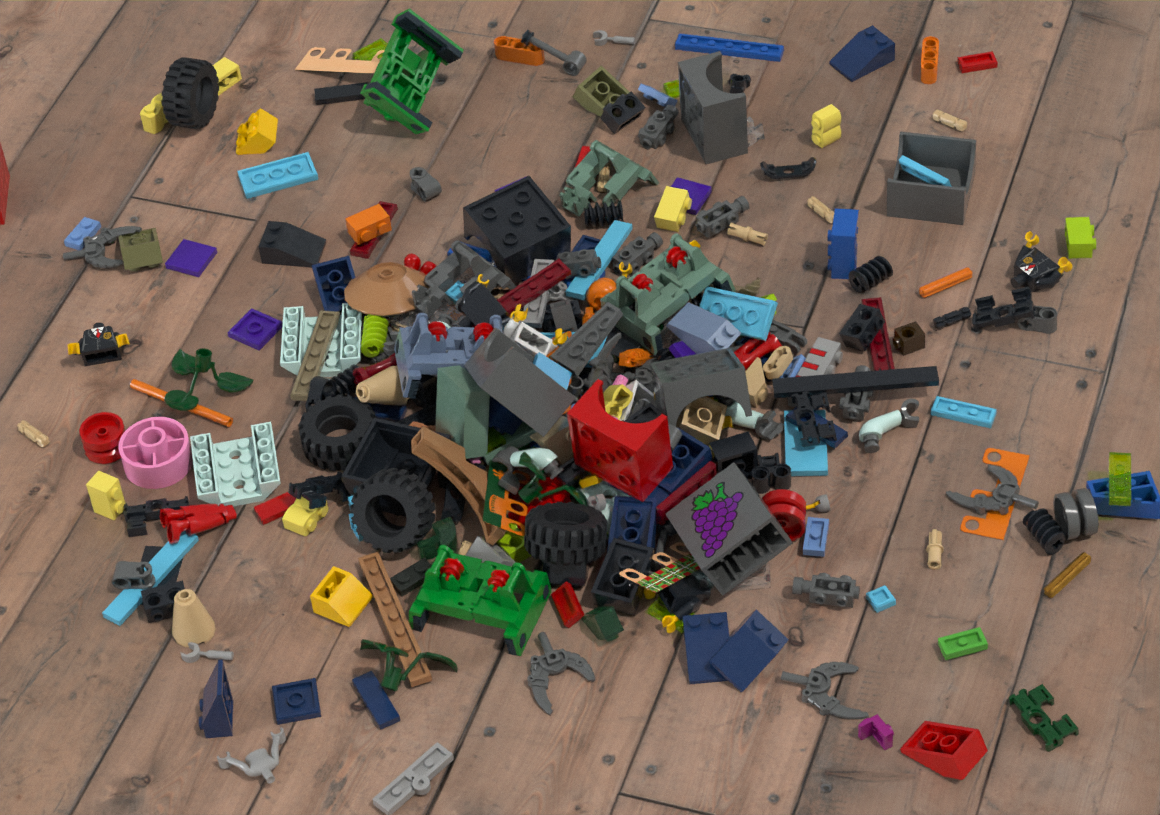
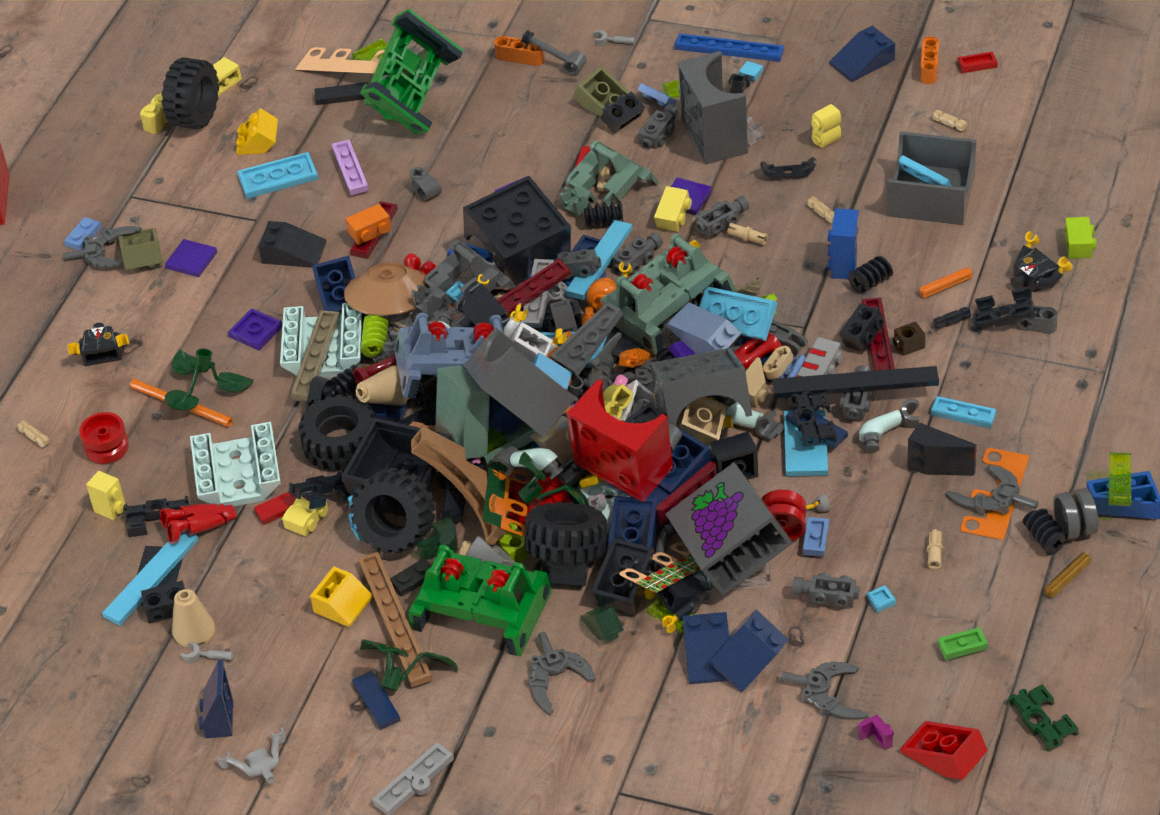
dark grey piece [112,561,156,590] -> none
bright pink piece [119,417,193,489] -> none
dark blue tile [272,678,321,725] -> none
flat silver tile [498,471,520,495] -> none
red tile [551,581,585,628] -> none
black piece [751,453,791,494] -> none
none -> lavender plate [332,139,369,195]
none -> medium azure tile [738,61,763,81]
none -> black slope [907,423,977,476]

